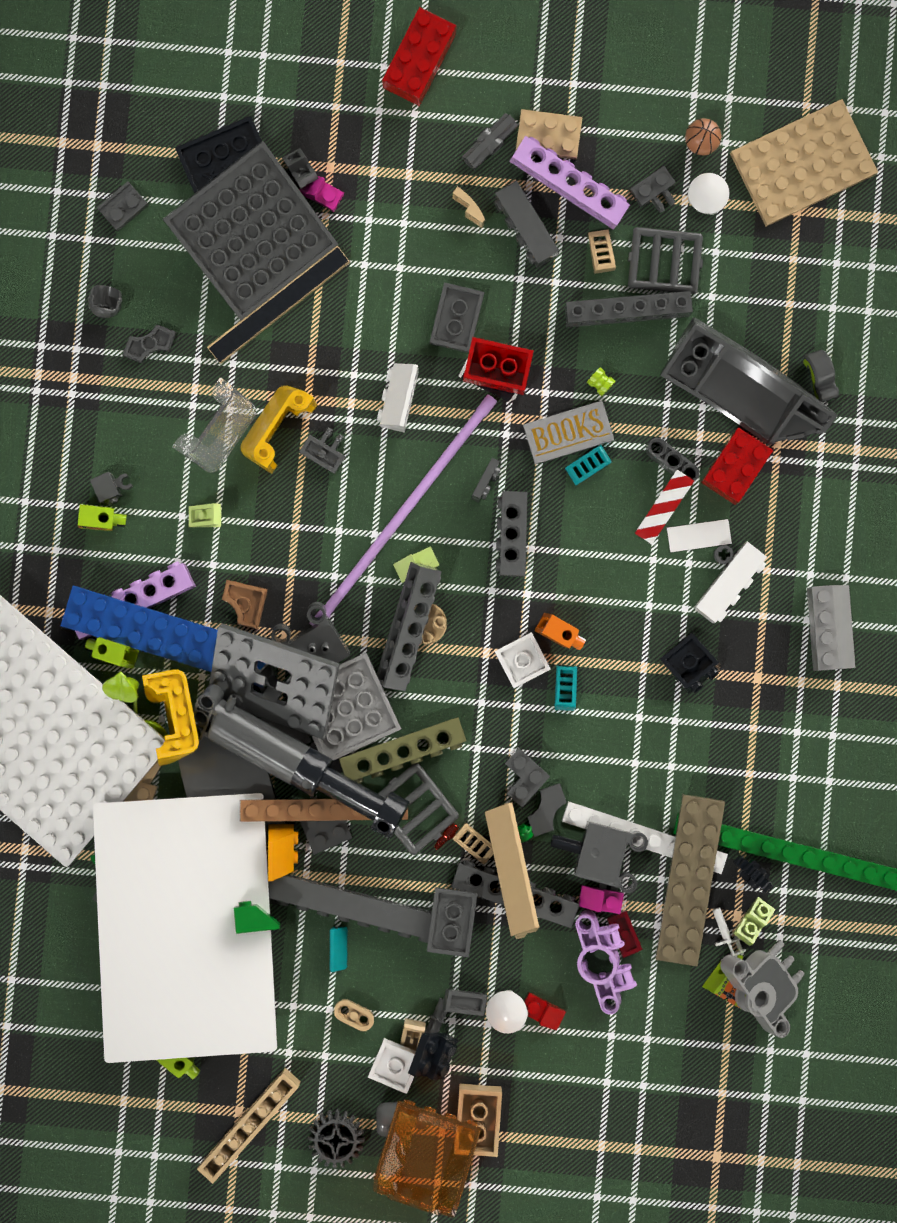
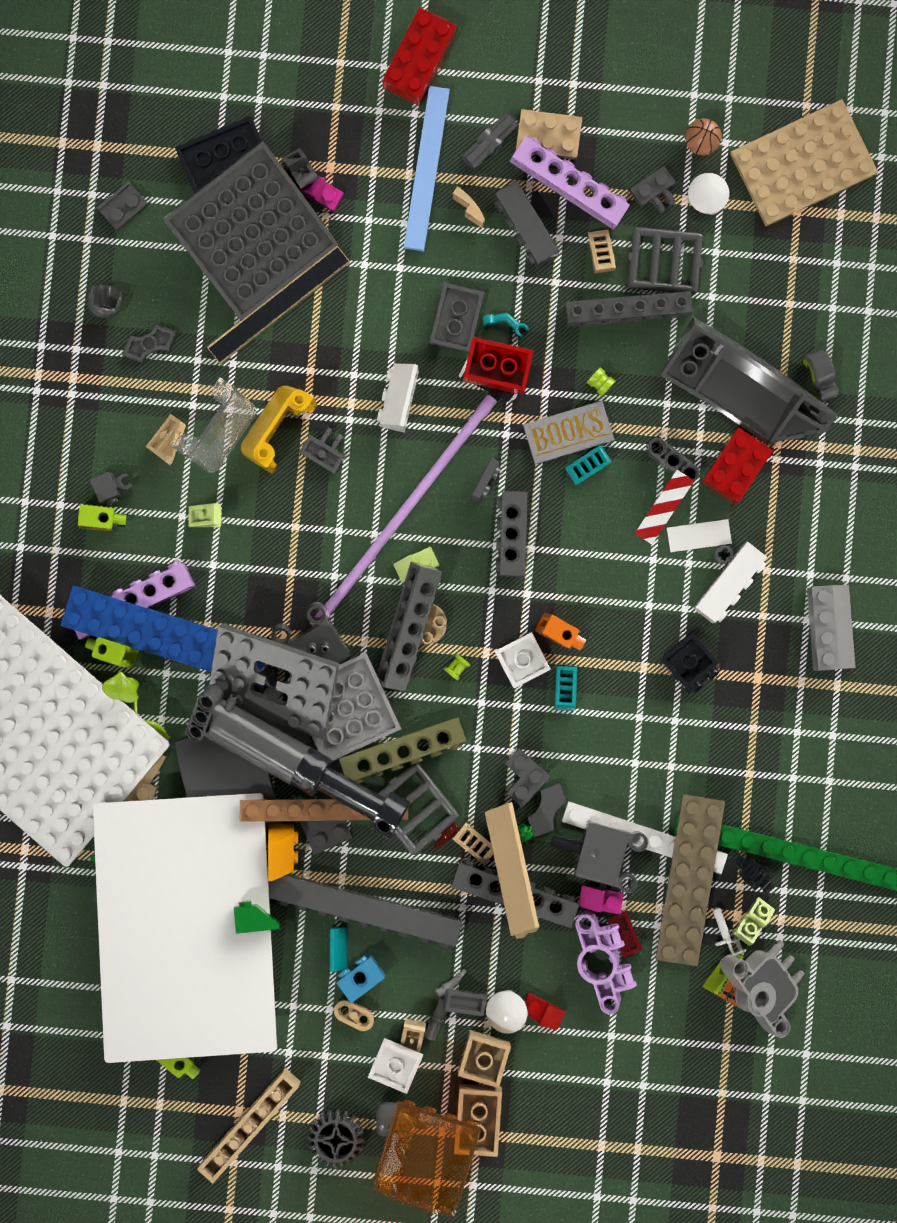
yellow windscreen [142,670,199,766] -> none
medium nougat tile [222,580,268,630] -> none
black plate [408,1033,458,1080] -> none
dark grey plate [427,887,477,957] -> none
none -> tan wing [146,414,186,465]
none -> dark azure brick [336,955,386,1003]
none -> light blue tile [404,86,450,252]
none -> light grey helmet [435,969,466,997]
none -> lime bush [444,653,471,681]
none -> tan brick [458,1030,511,1088]
none -> teal arm [482,313,529,338]

